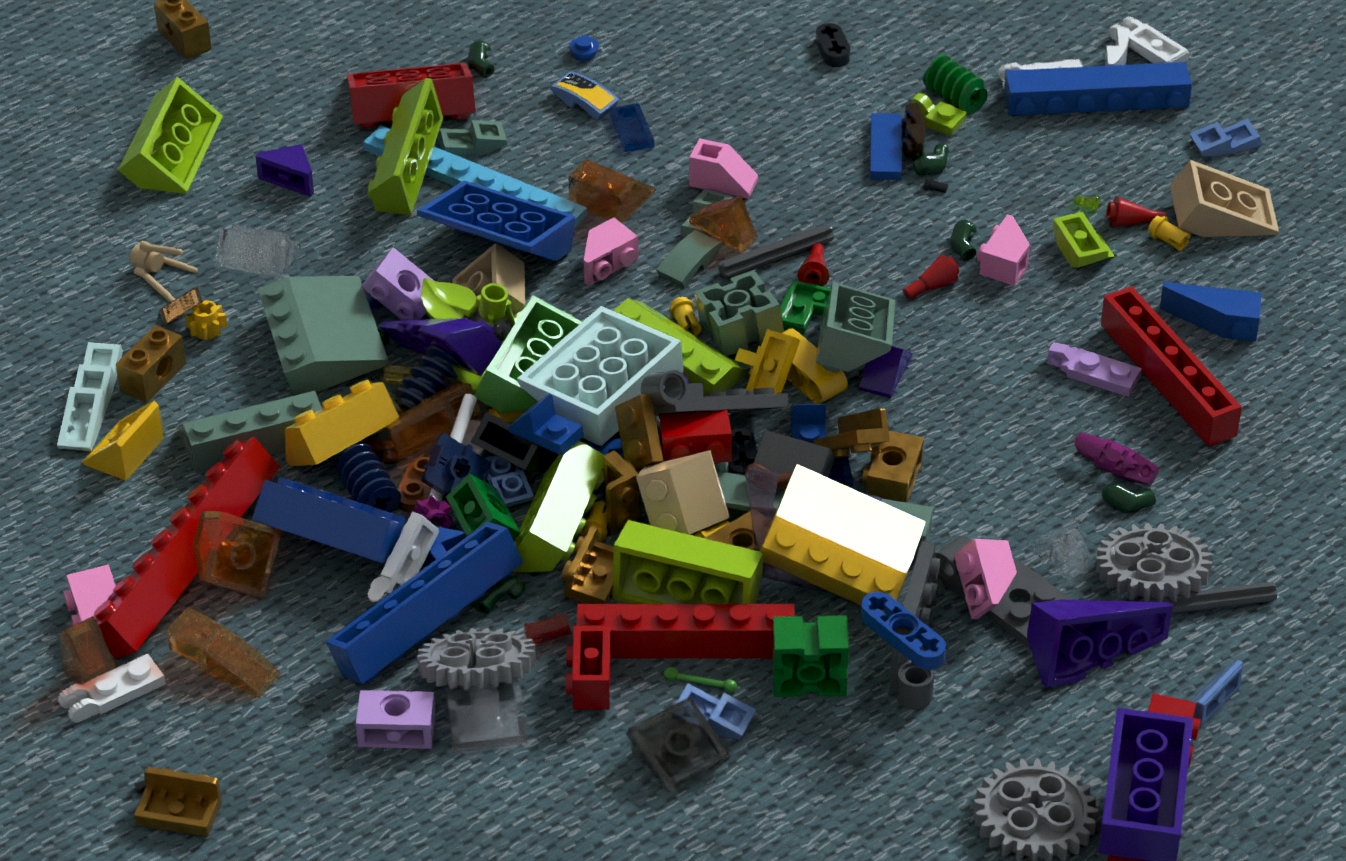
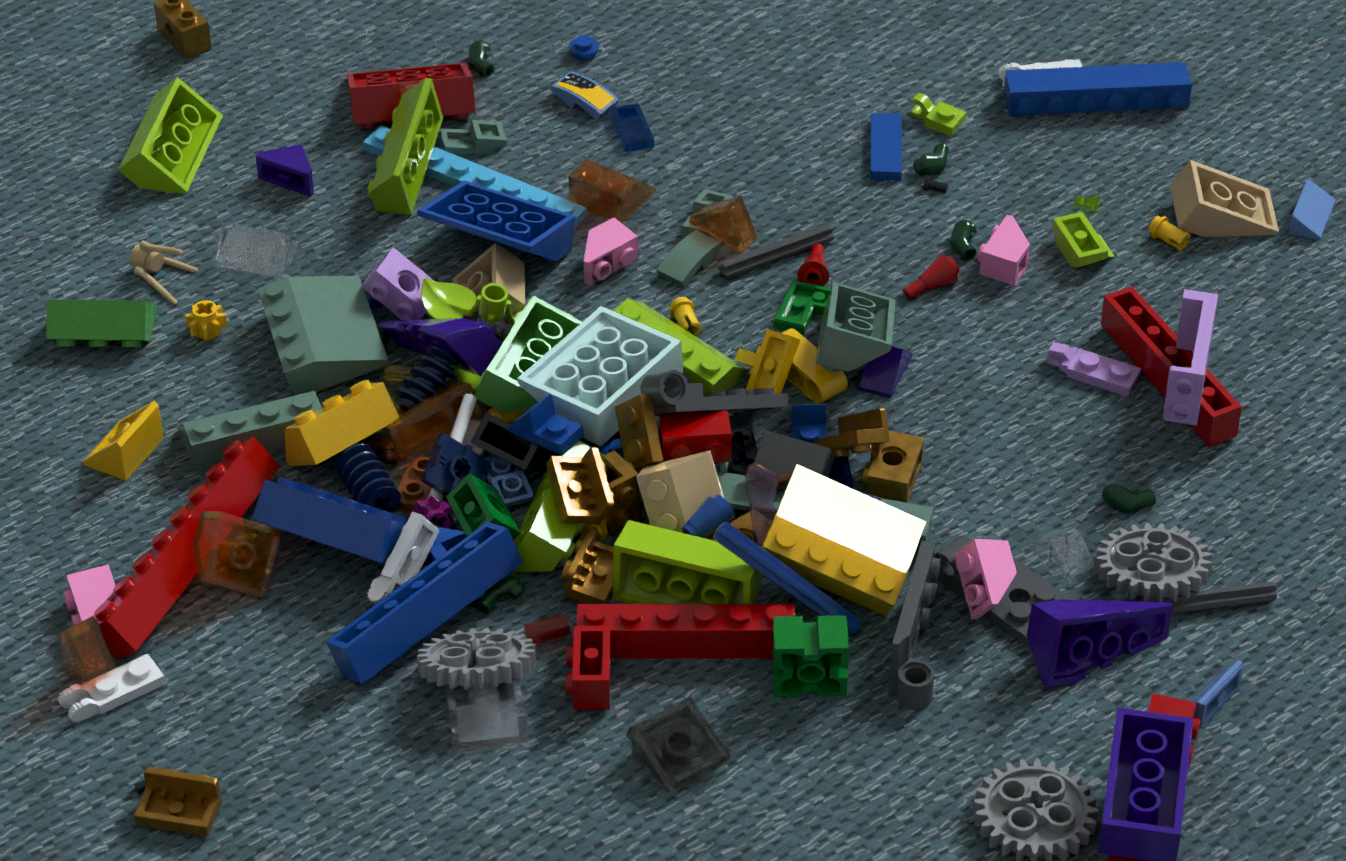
light aqua slope [57,342,123,451] -> none
pearl gold brick [116,325,186,403] -> none
clear orange sticker [159,286,203,326] -> none
clear orange slope [166,607,280,698] -> none
lavender brick [356,690,436,749] -> none
bright green hinge [664,667,737,693] -> none
medium blue slope [669,683,756,740] -> none
bright pink slope [689,138,758,199] -> none
sand green brick [694,270,784,356] -> none
black beam [816,23,850,67] -> none
blue beam [861,592,946,670] -> none
dark brown slope [902,102,926,162] -> none
green piece [923,54,988,115] -> none
magenta hinge [1074,433,1159,487] -> none
white slope [1105,28,1129,66] -> none
red cone [1106,196,1166,227] -> none
white hinge [1109,16,1189,63] -> none
blue slope [1160,282,1262,342] -> none
medium blue slope [1189,119,1262,157] -> none
none -> bright green slope [46,300,157,348]
none -> pearl gold bracket [546,447,614,524]
none -> blue cone [682,494,735,538]
none -> blue axle [713,522,861,636]
none -> lavender panel [1163,289,1218,426]
none -> medium blue slope [1289,180,1336,241]

